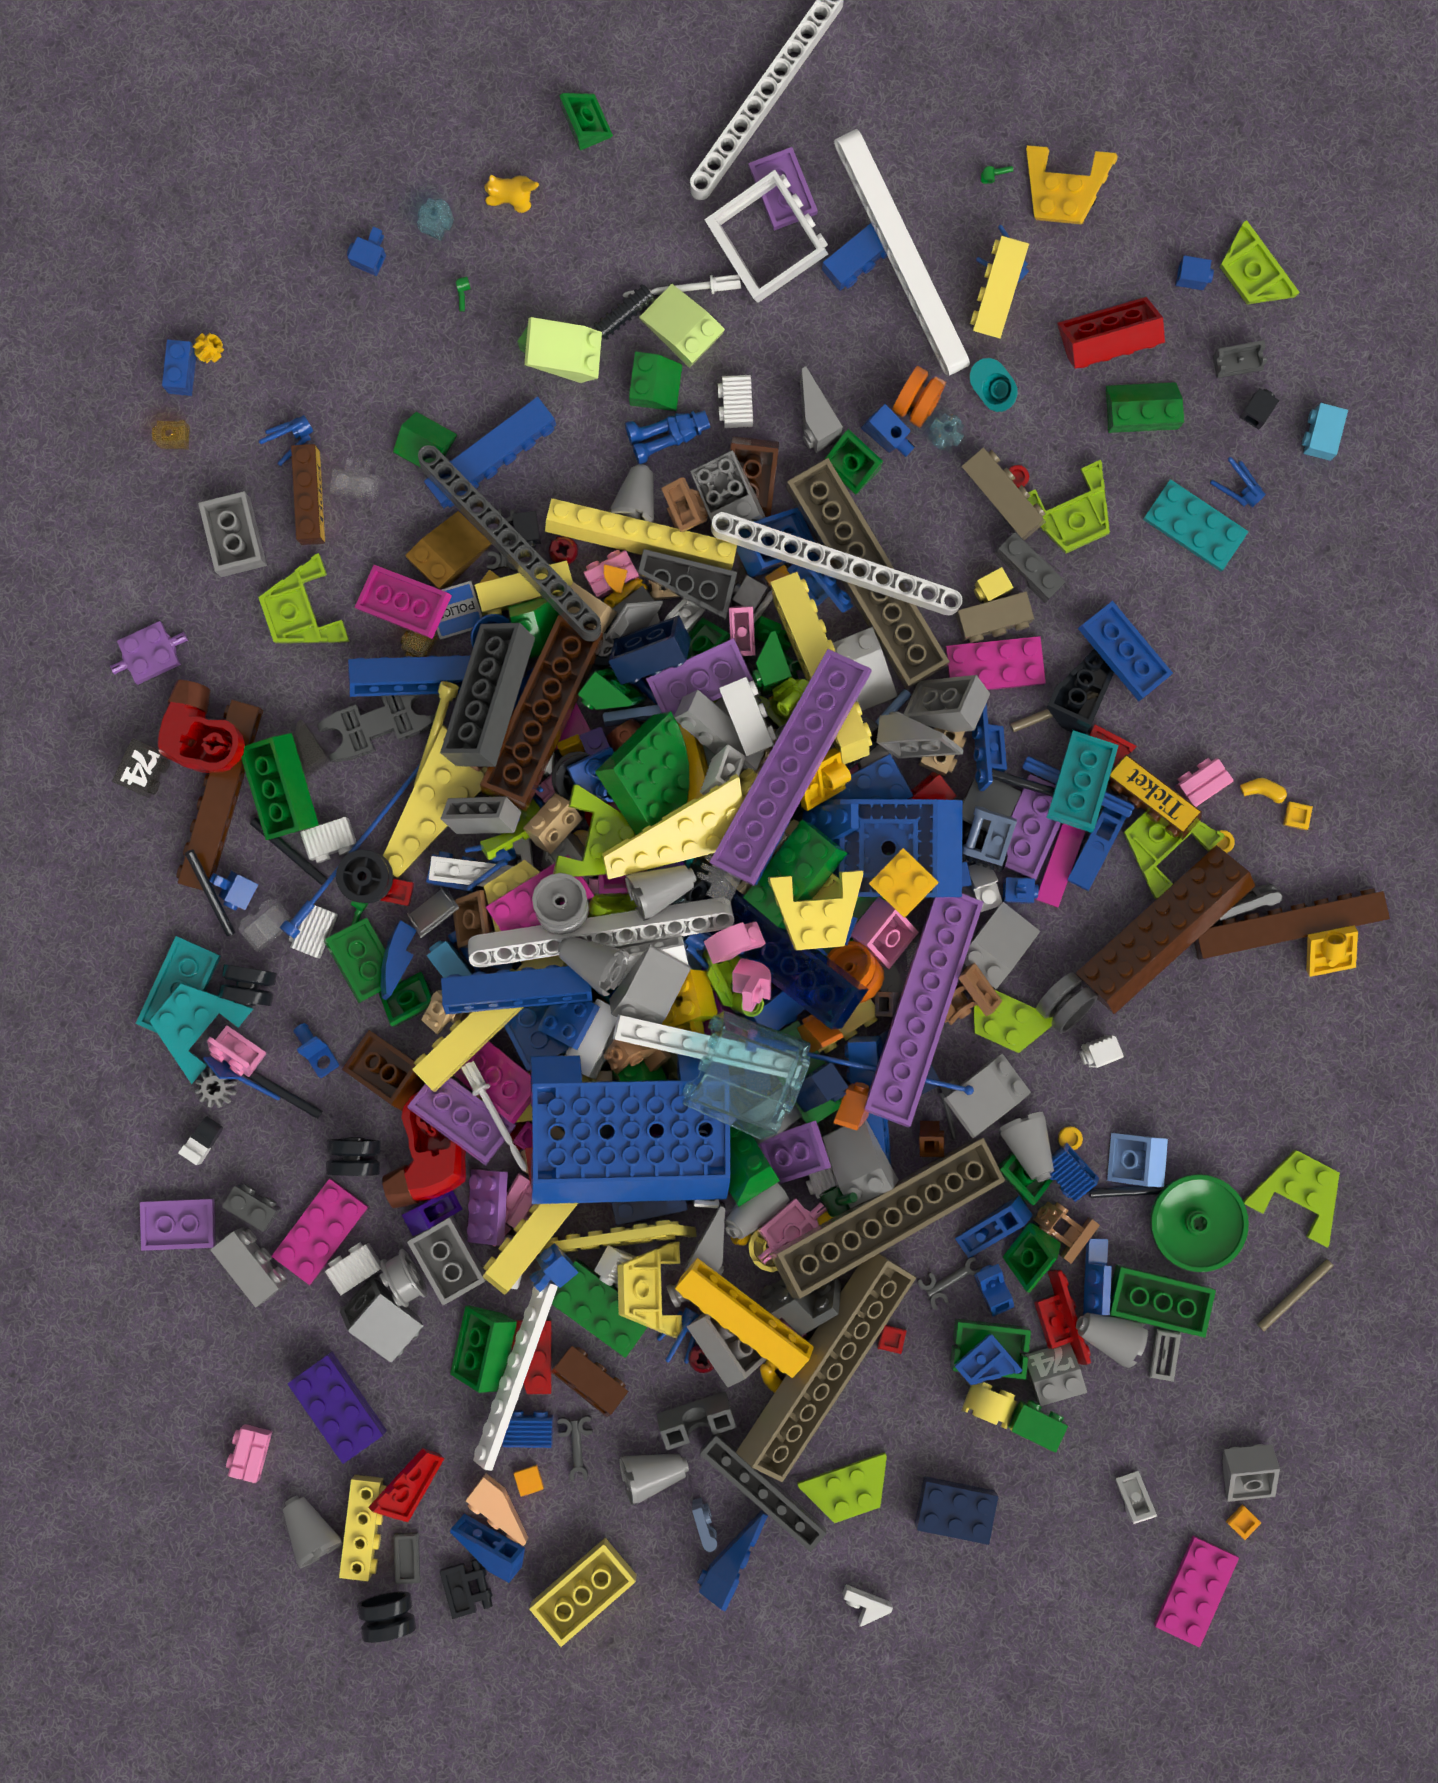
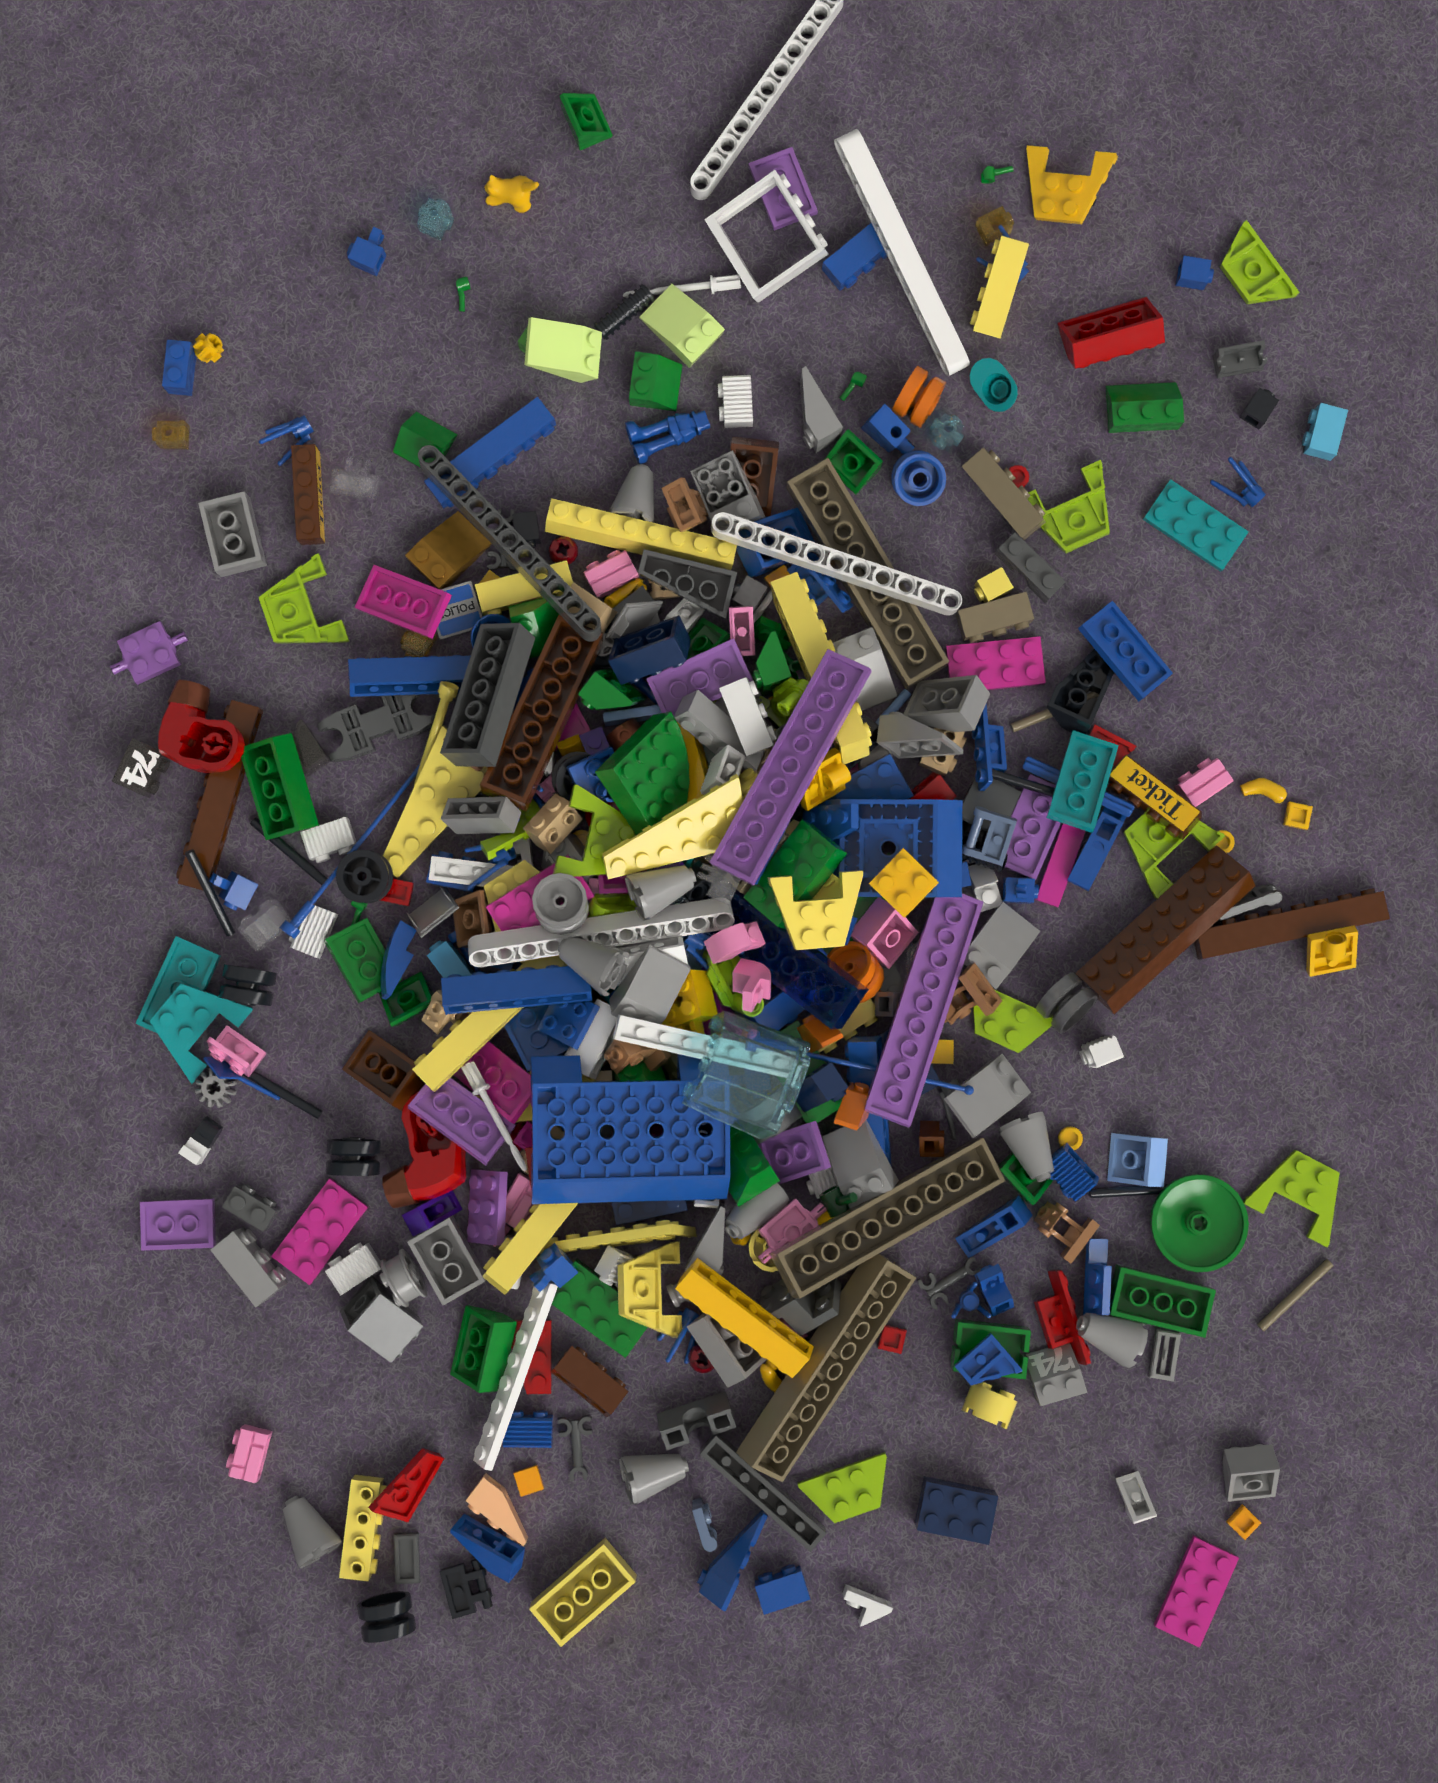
dark purple brick [287,1351,387,1464] -> none
blue bracket [293,1023,339,1078] -> none
light orange tile [604,564,628,595] -> none
green slope [1003,1223,1061,1293] -> none
green slope [1008,1400,1068,1453] -> none
none -> blue brick [754,1564,810,1615]
none -> green hand [839,372,867,401]
none -> blue wheel [891,450,946,506]
none -> yellow tile [931,1040,954,1064]
none -> blue plant [951,1282,991,1318]
none -> clear yellow brick [975,206,1014,247]

